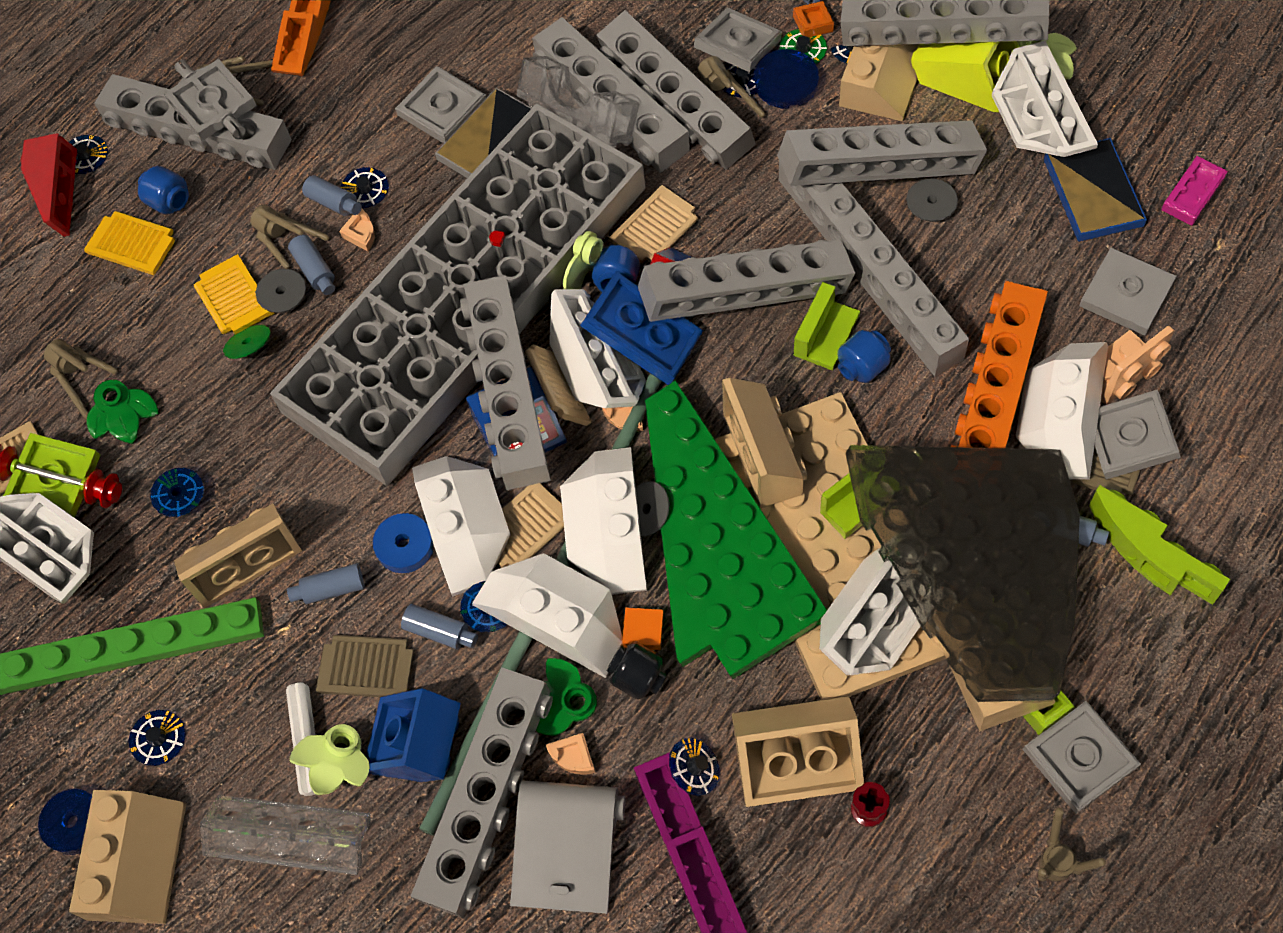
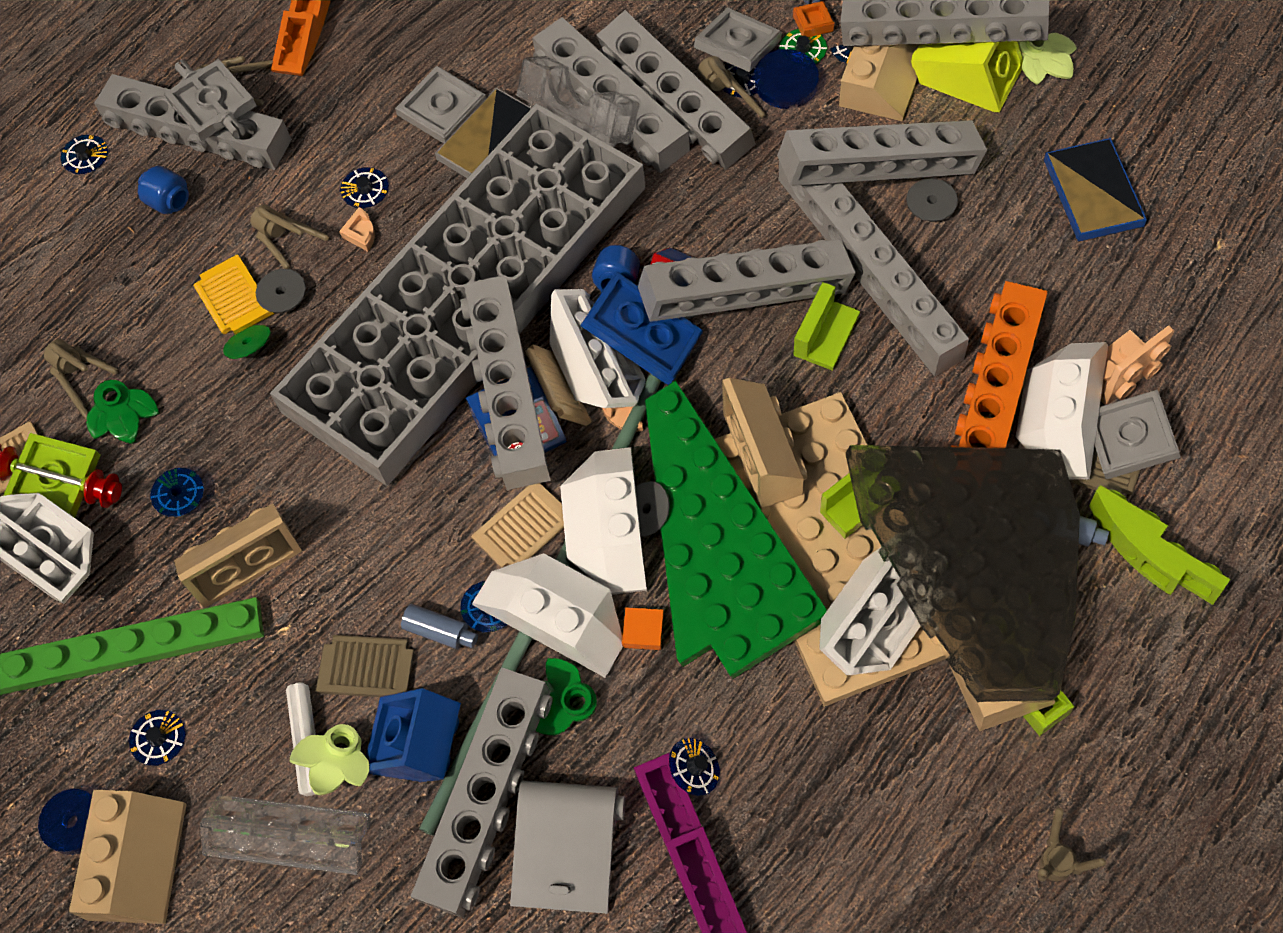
red slope [21,133,77,237] -> none
yellow window [84,211,175,276] -> none
sand blue cylinder [287,563,365,604] -> none
sand blue cylinder [288,235,335,295] -> none
sand blue cylinder [302,175,362,216] -> none
blue piece [373,513,434,573] -> none
white wedge [412,456,511,597] -> none
red piece [489,231,505,247] -> none
light nougat tile [546,733,595,775] -> none
yellowish green plate [563,231,603,289] -> none
black head [606,642,667,699] -> none
tan window [609,185,698,264] -> none
tan slope [732,696,864,807] -> none
blue head [837,330,891,383] -> none
dark red bush [851,782,890,828] -> none
white wedge [992,41,1098,157] -> none
light grey plate [1022,701,1141,814] -> none
light grey plate [1079,248,1176,336] -> none
dark pink plate [1161,156,1228,226] -> none

